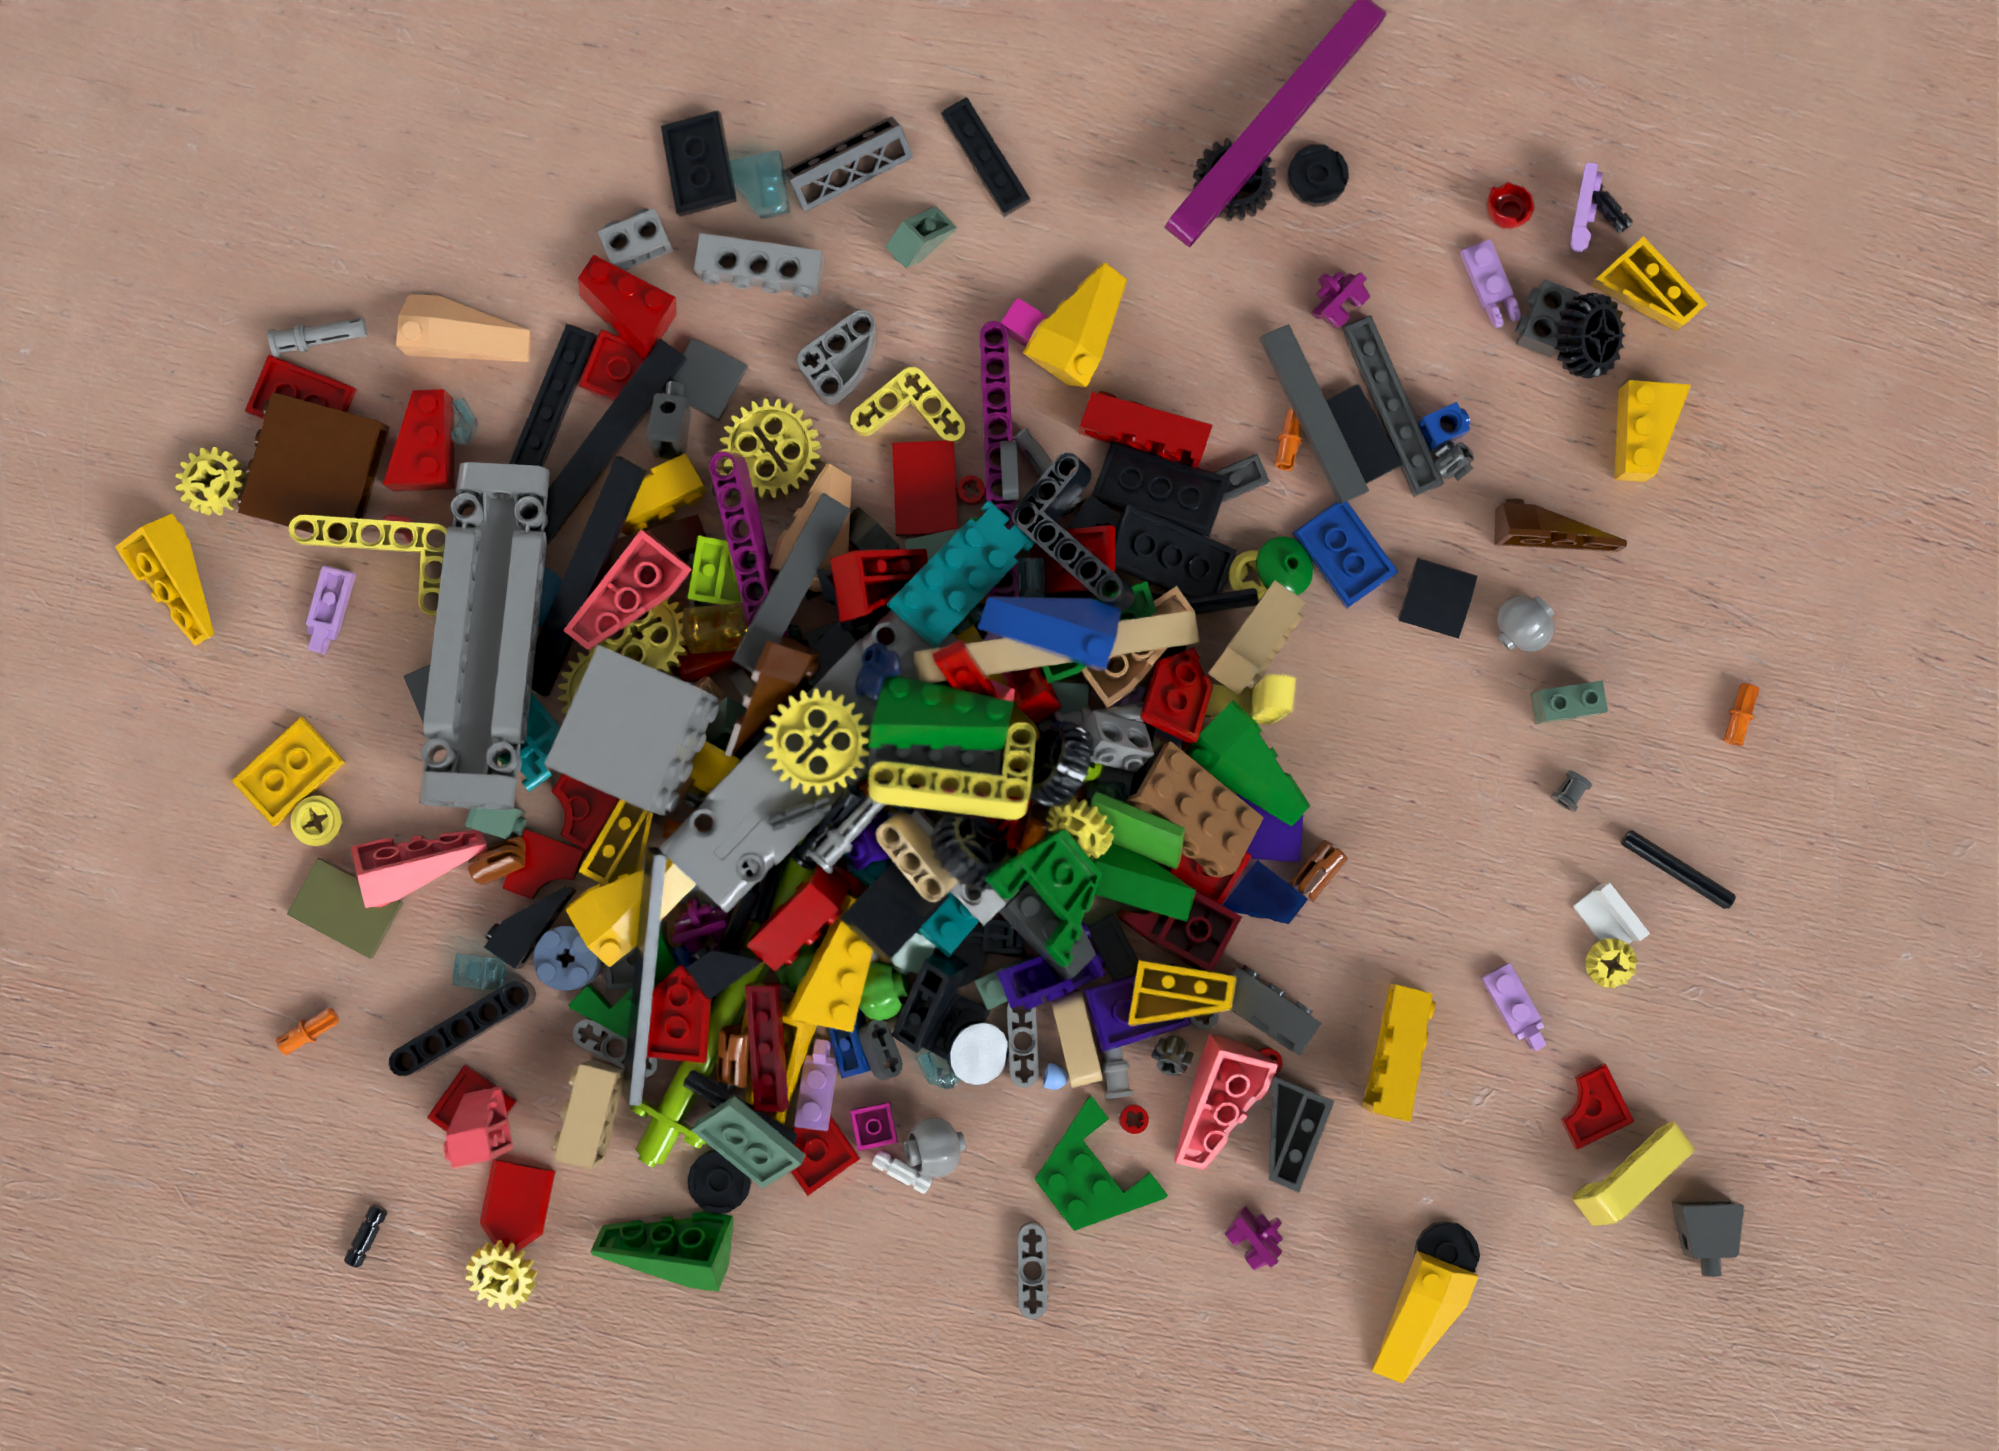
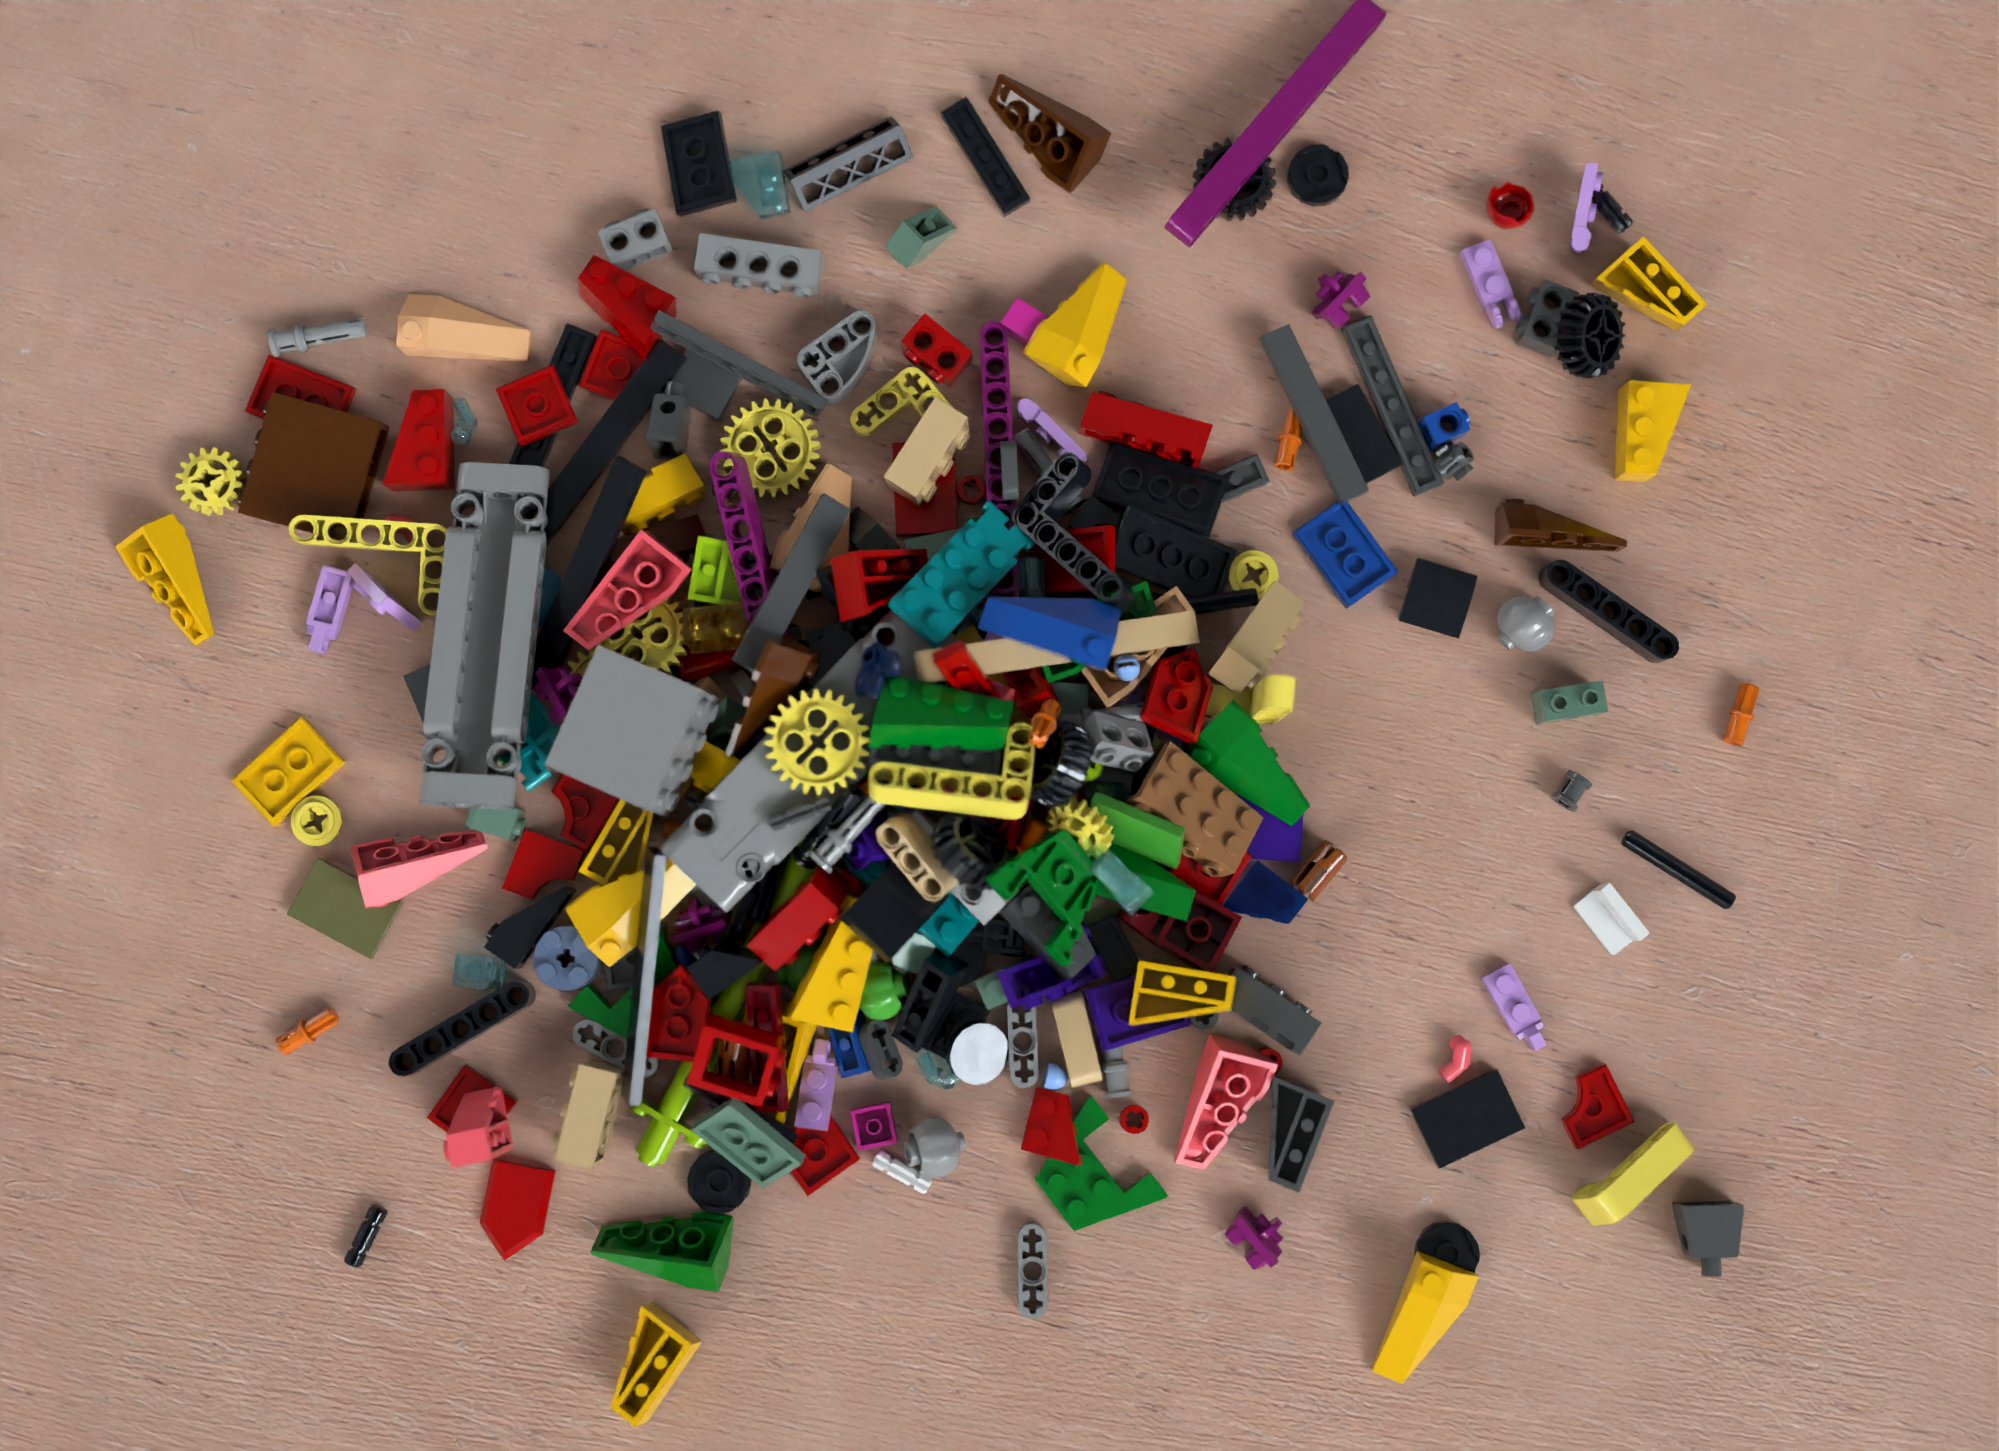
light yellow gear [465,1241,537,1310] -> none
dark orange arm [468,837,526,885] -> none
dark grey gear [1151,1035,1194,1076] -> none
green dish [1256,536,1313,595] -> none
yellow wedge [1362,984,1435,1122] -> none
light yellow gear [1585,938,1638,989] -> none
none -> lavender wing [347,563,422,631]
none -> red tile [496,364,579,447]
none -> magenta hips [533,666,583,724]
none -> yellow wedge [610,1302,702,1428]
none -> dark grey tile [650,310,828,417]
none -> red window [687,1013,787,1107]
none -> tan brick [884,397,971,507]
none -> red brick [901,313,973,388]
none -> reddish brown wedge [988,74,1111,193]
none -> lavender hinge [1016,397,1087,463]
none -> red wing [1020,1087,1082,1166]
none -> orange axle [1028,699,1061,748]
none -> clear light blue piece [1089,850,1154,916]
none -> light blue hinge [1114,654,1140,681]
none -> black tile [1410,1069,1525,1169]
none -> coral arm [1438,1035,1472,1083]
none -> black beam [1539,560,1679,663]

